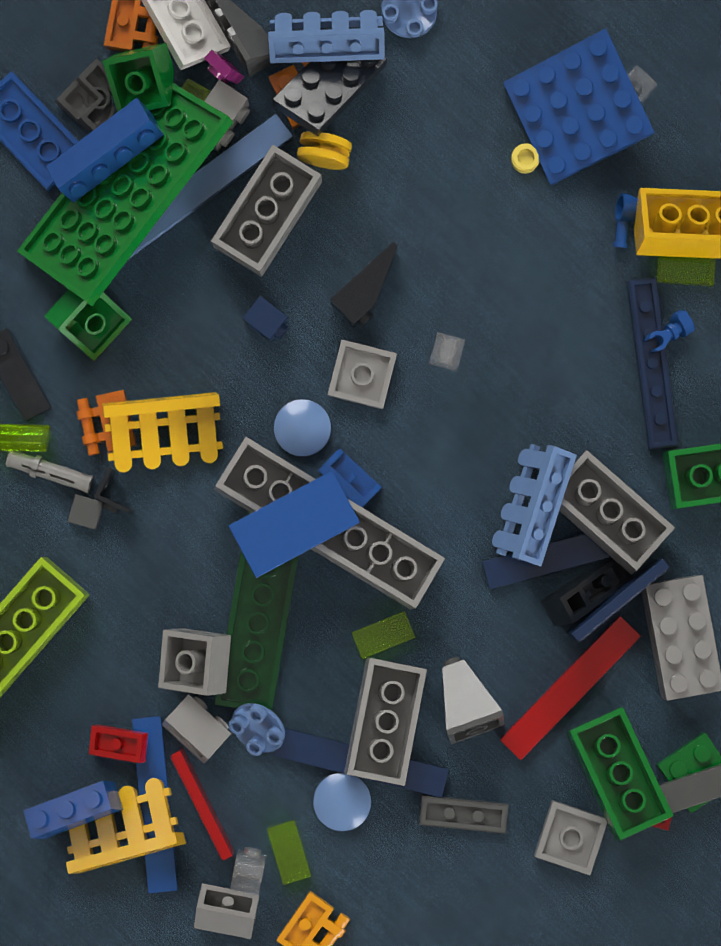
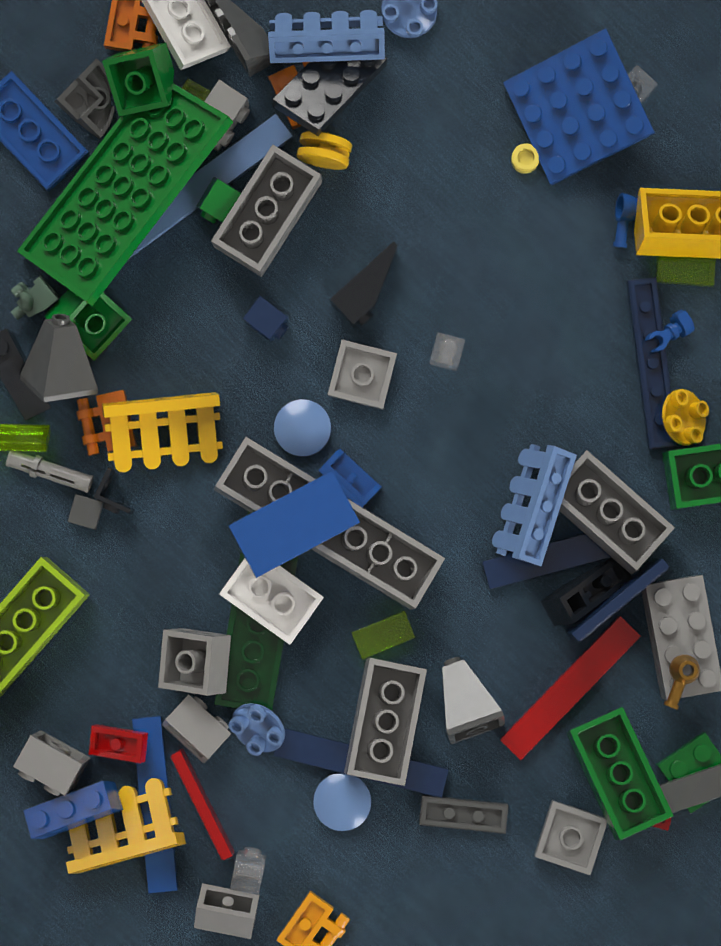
blue brick [46,98,164,203] -> none
magenta plate [204,50,245,85] -> none
clear neon green tile [267,819,311,885] -> none
none -> sand green piece [11,275,60,320]
none -> light grey brick [13,730,91,796]
none -> dark grey slope [20,314,98,403]
none -> green brick [196,177,241,224]
none -> white plate [219,558,324,644]
none -> yellow dish [662,389,709,446]
none -> pearl gold bar [664,655,700,710]

